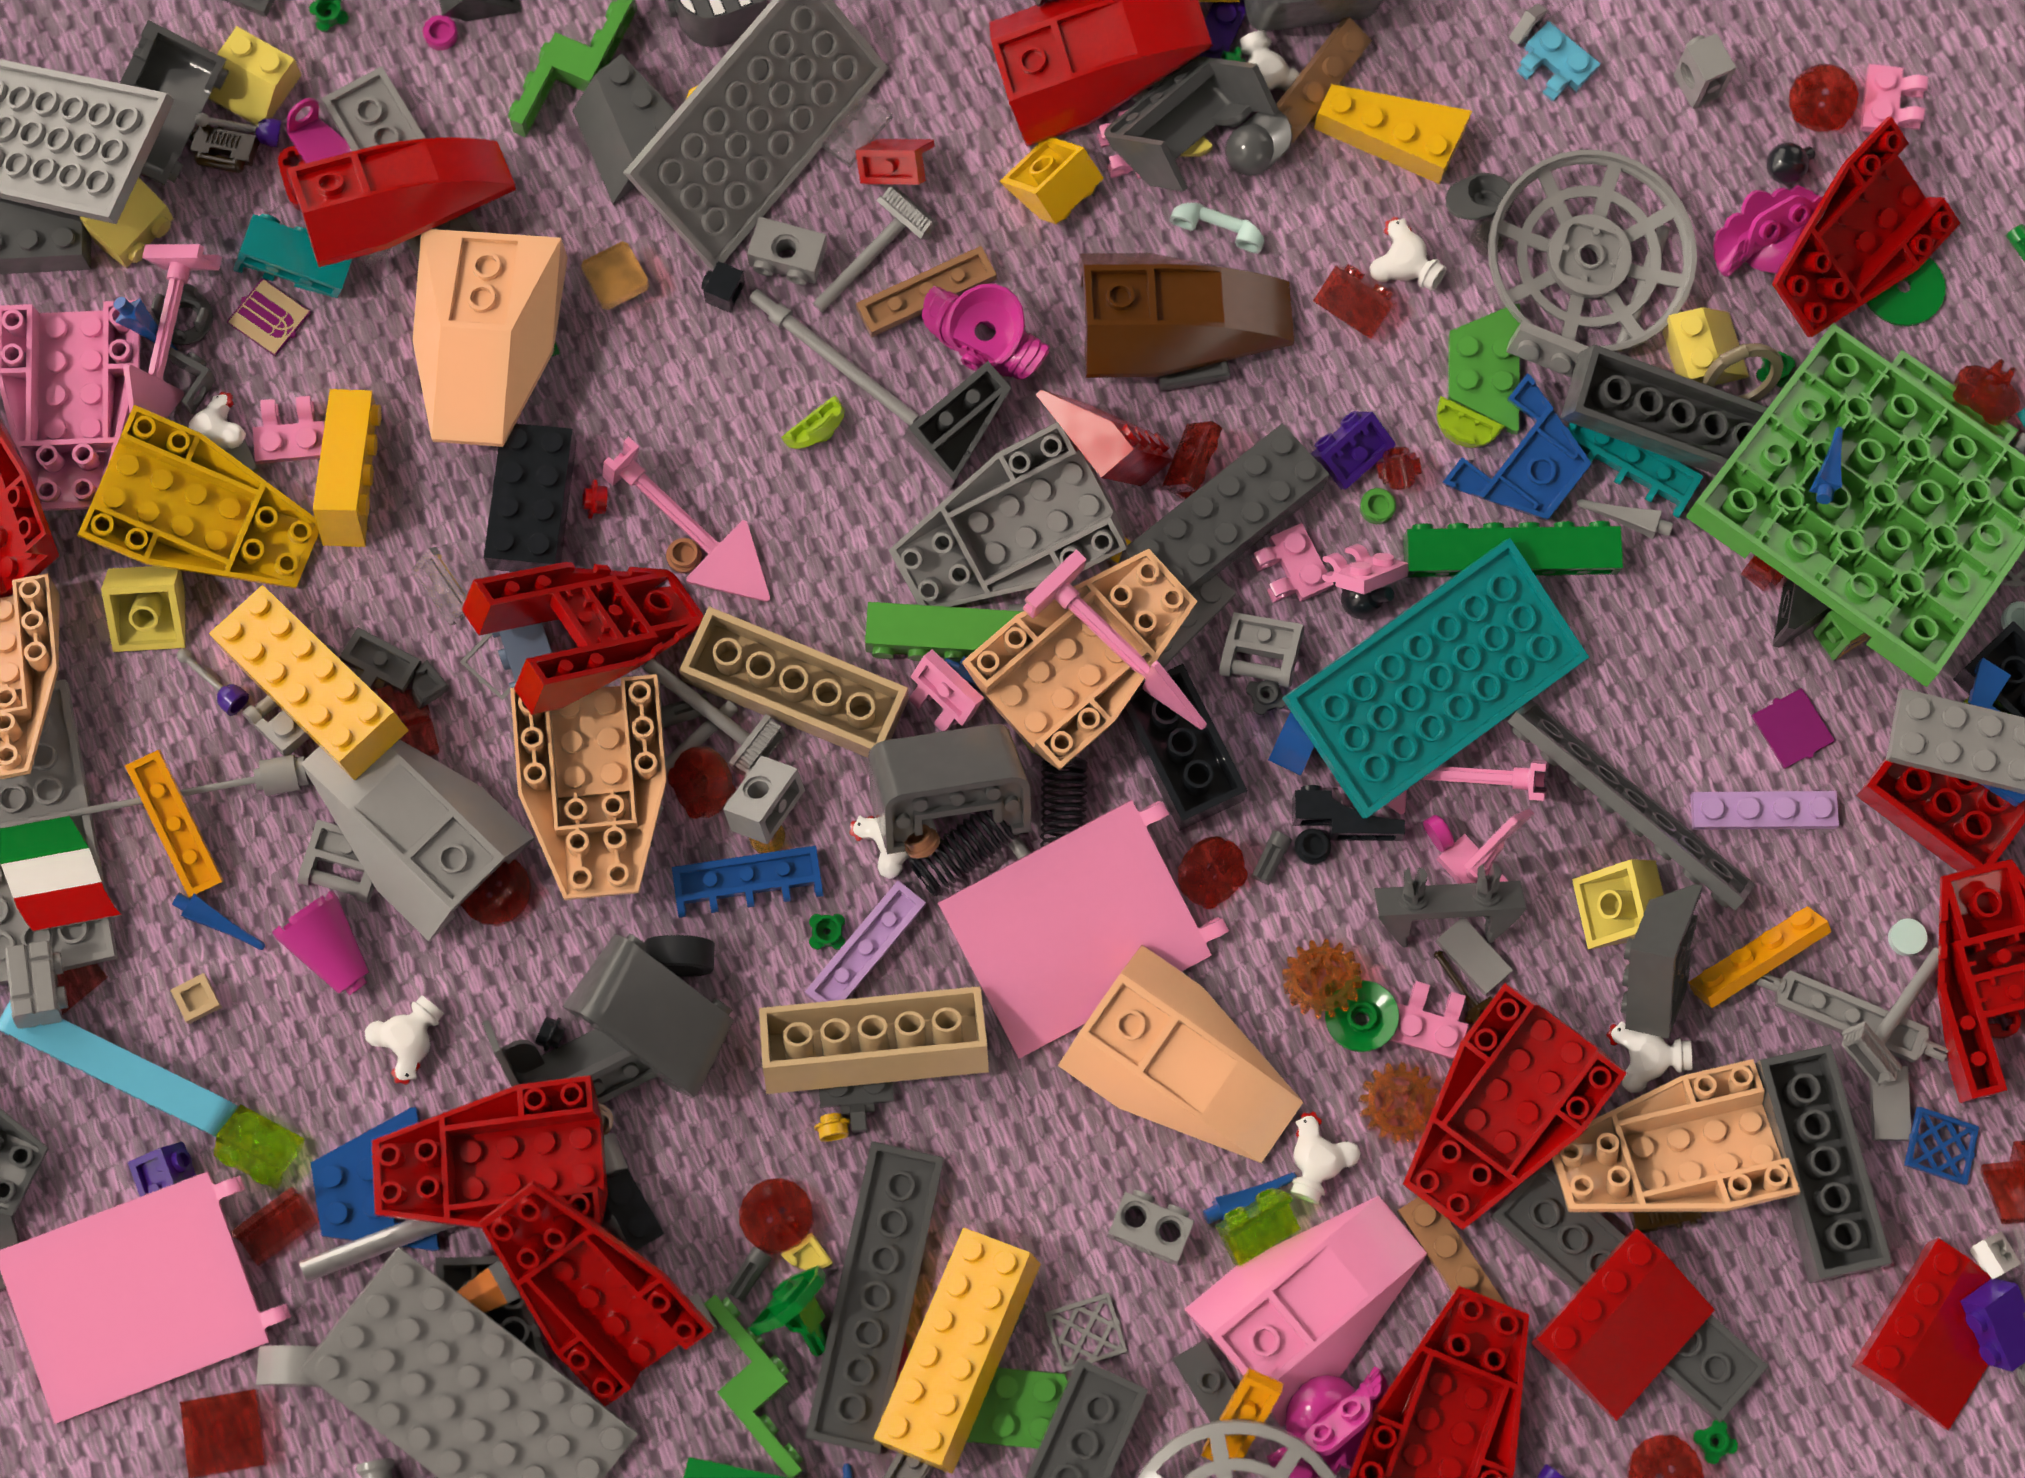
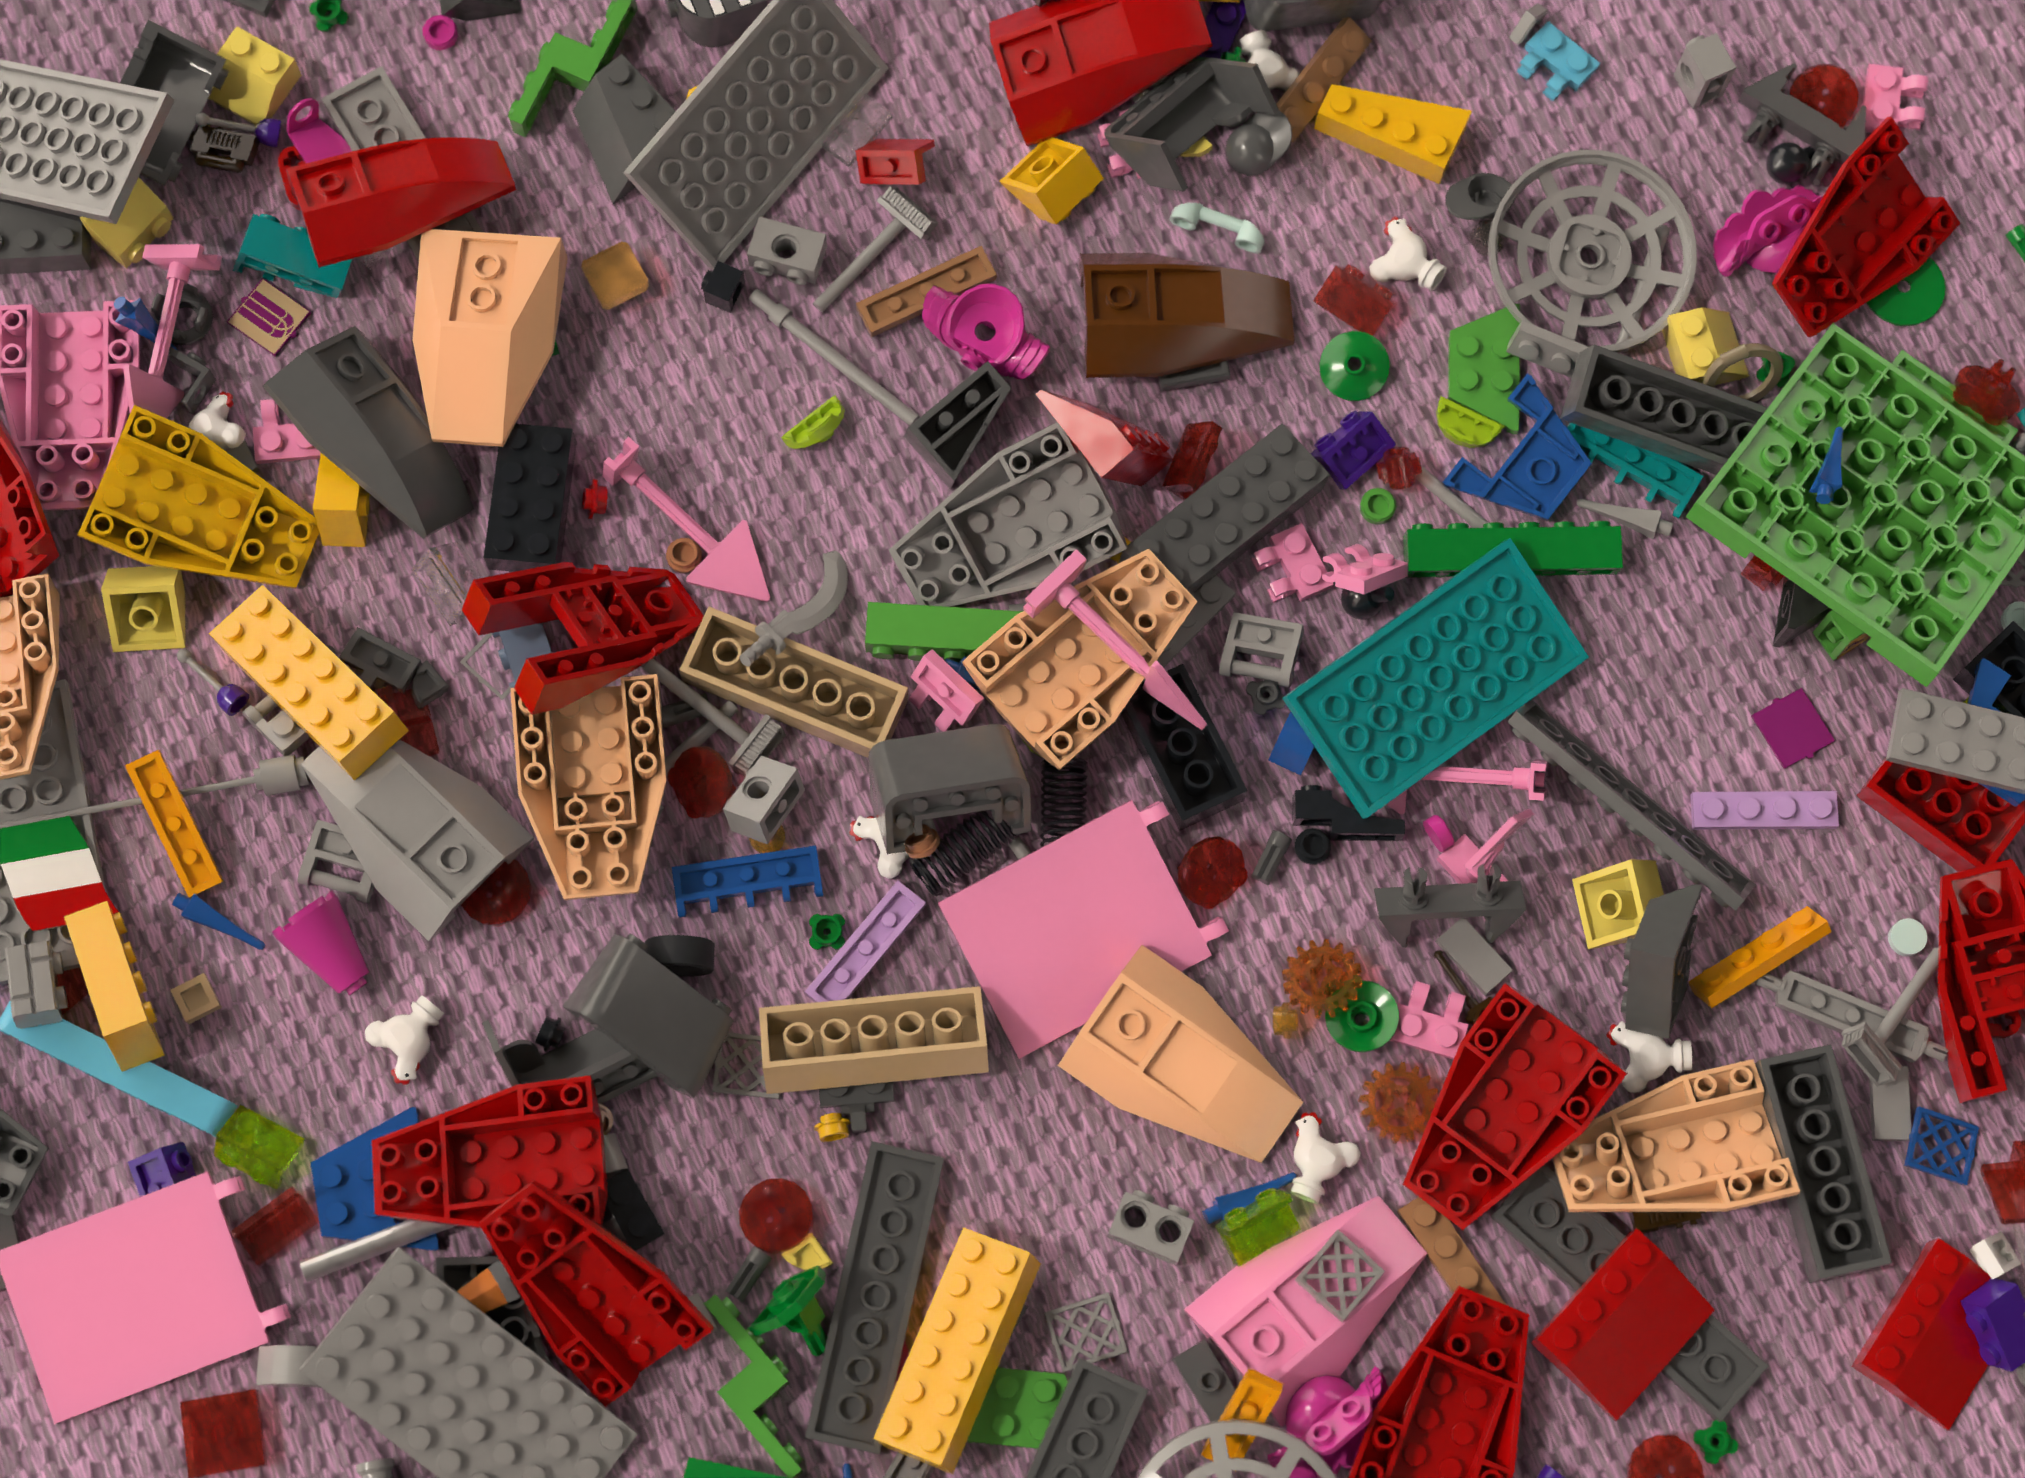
none -> yellow wedge [64,901,165,1072]
none -> dark grey wedge [263,326,474,539]
none -> light grey window [712,1032,780,1099]
none -> light grey sword [739,551,848,667]
none -> clear yellow plate [1273,1002,1299,1039]
none -> light grey window [1295,1230,1385,1322]
none -> green dish [1319,331,1390,401]
none -> light grey bar [1414,467,1489,528]
none -> dark grey hose [1738,63,1866,185]

